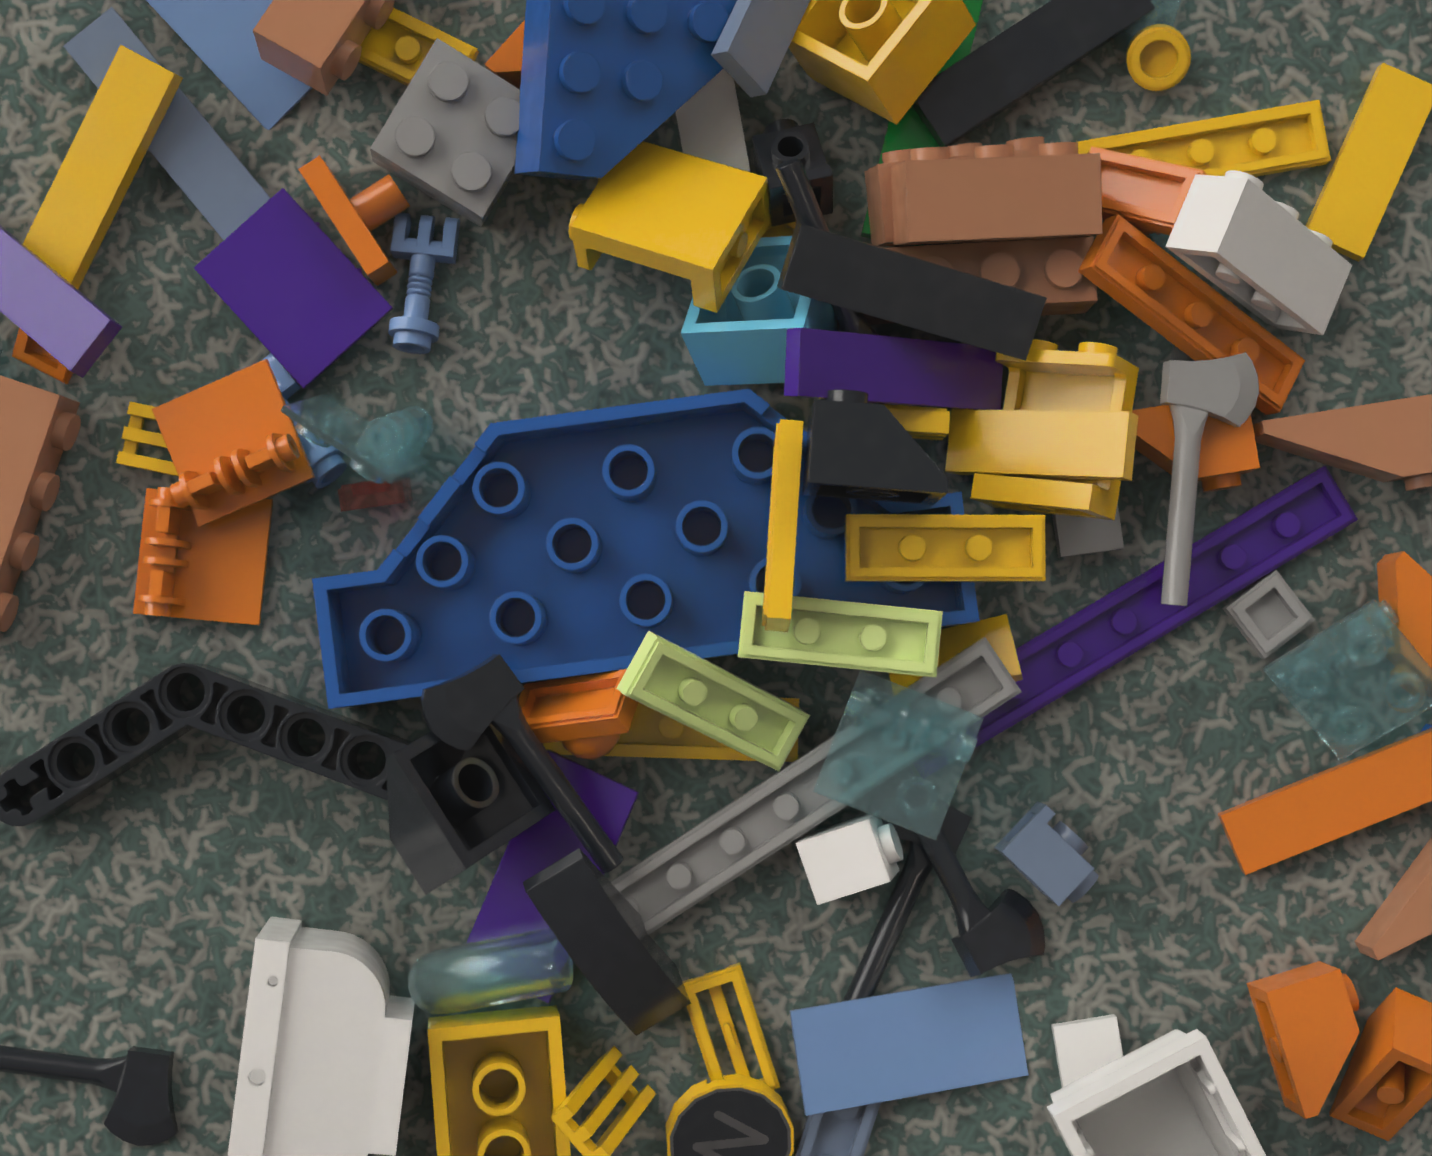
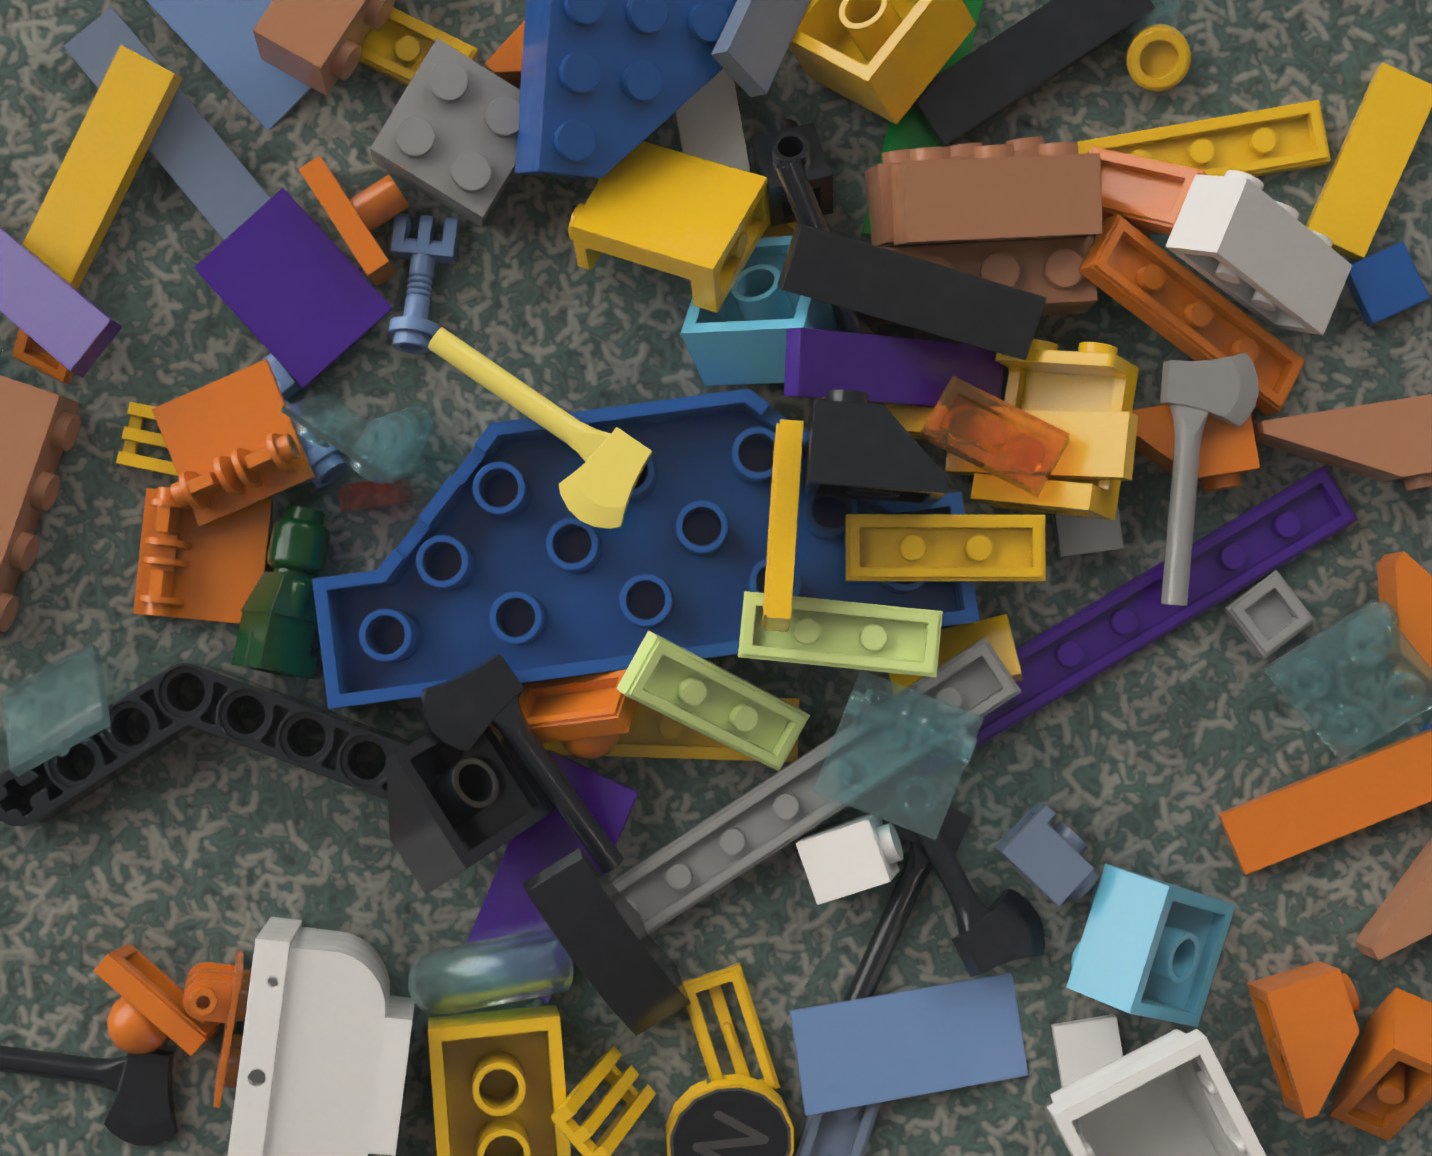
none -> clear light blue piece [2,643,111,777]
none -> orange tile [93,944,222,1057]
none -> orange hinge [183,951,251,1108]
none -> dark green piece [231,506,330,679]
none -> light yellow piece [428,327,653,529]
none -> clear orange plate [921,376,1070,497]
none -> medium azure slope [1066,864,1236,1027]
none -> blue tile [1346,241,1430,327]

